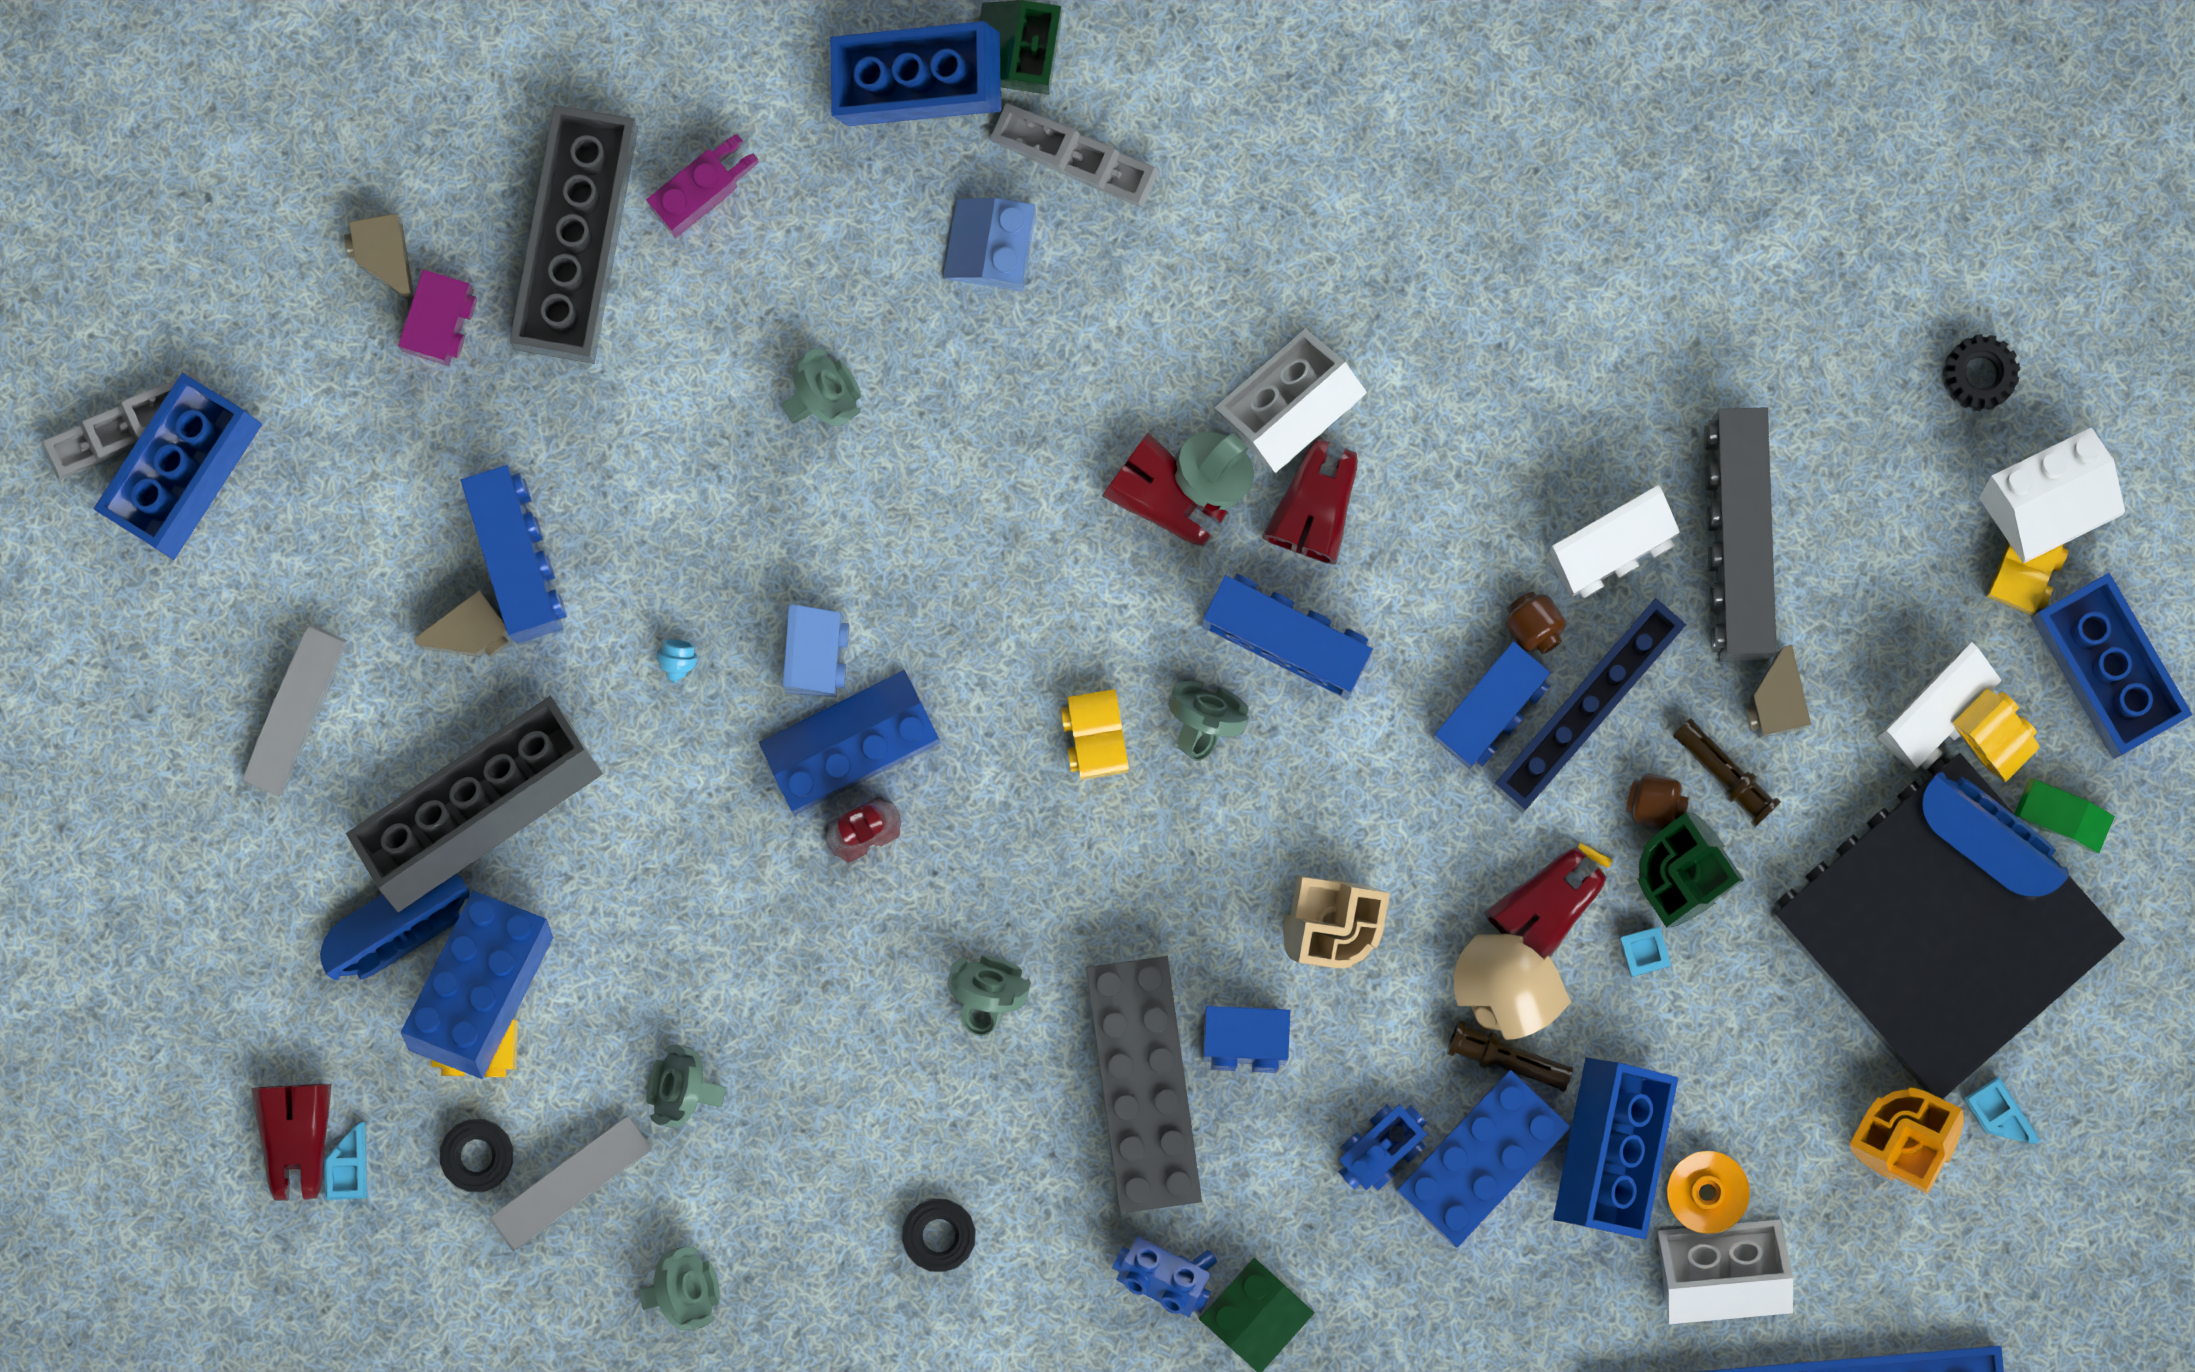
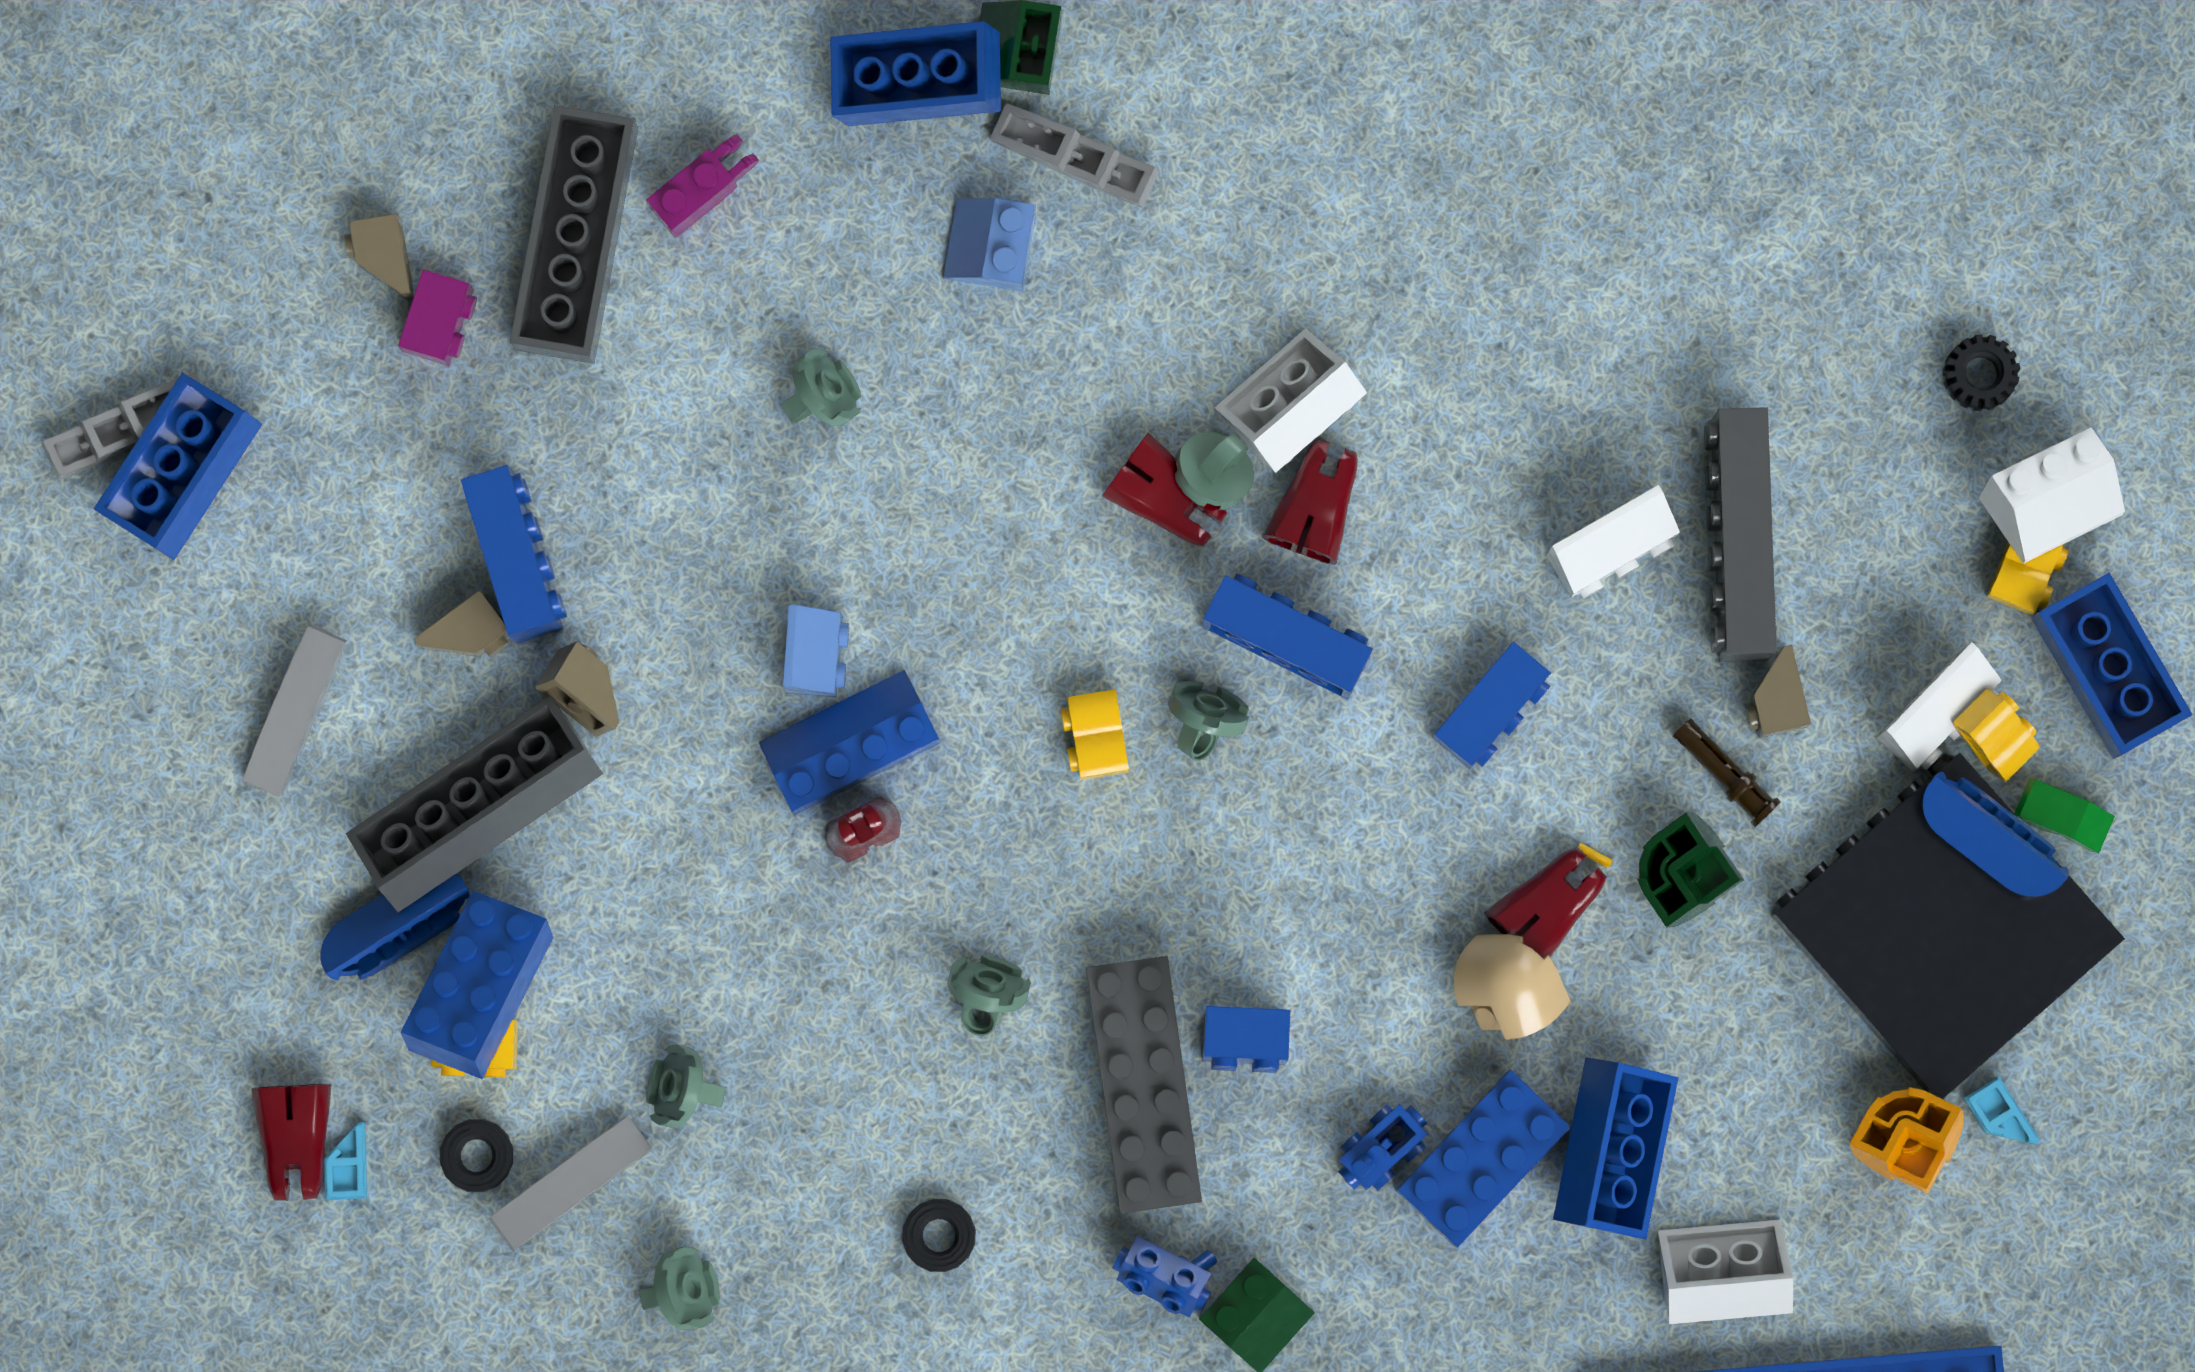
medium azure plate [656,639,698,683] -> none
tan brick [1283,875,1390,968] -> none
dark brown pin [1447,1020,1573,1092] -> none
dark blue brick [1492,598,1687,814] -> none
reddish brown head [1505,592,1566,654] -> none
medium azure plate [1619,926,1672,978] -> none
reddish brown head [1626,773,1689,830] -> none
light orange dish [1667,1151,1750,1234] -> none
none -> dark tan slope [534,642,619,737]

